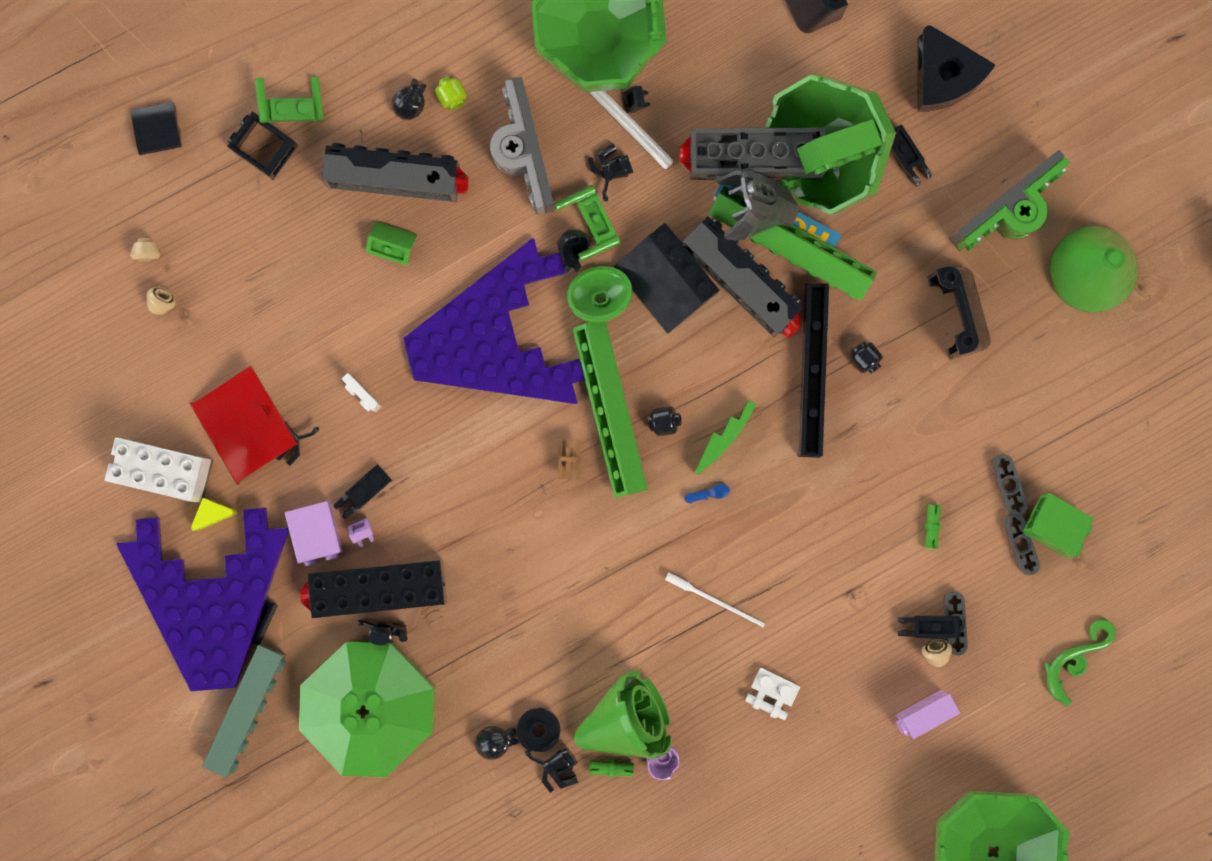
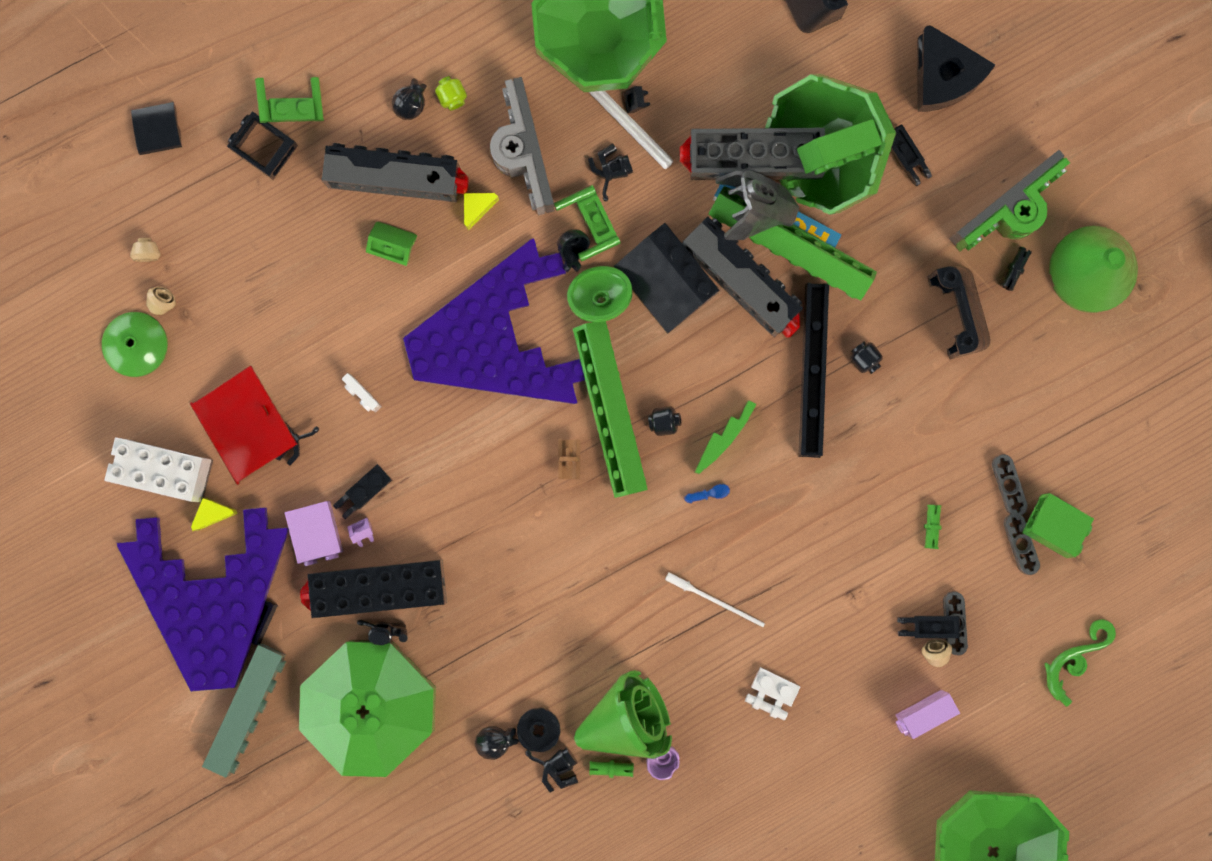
none -> bright green dish [102,312,168,377]
none -> neon yellow slope [464,193,499,230]
none -> black pin [1000,246,1032,291]

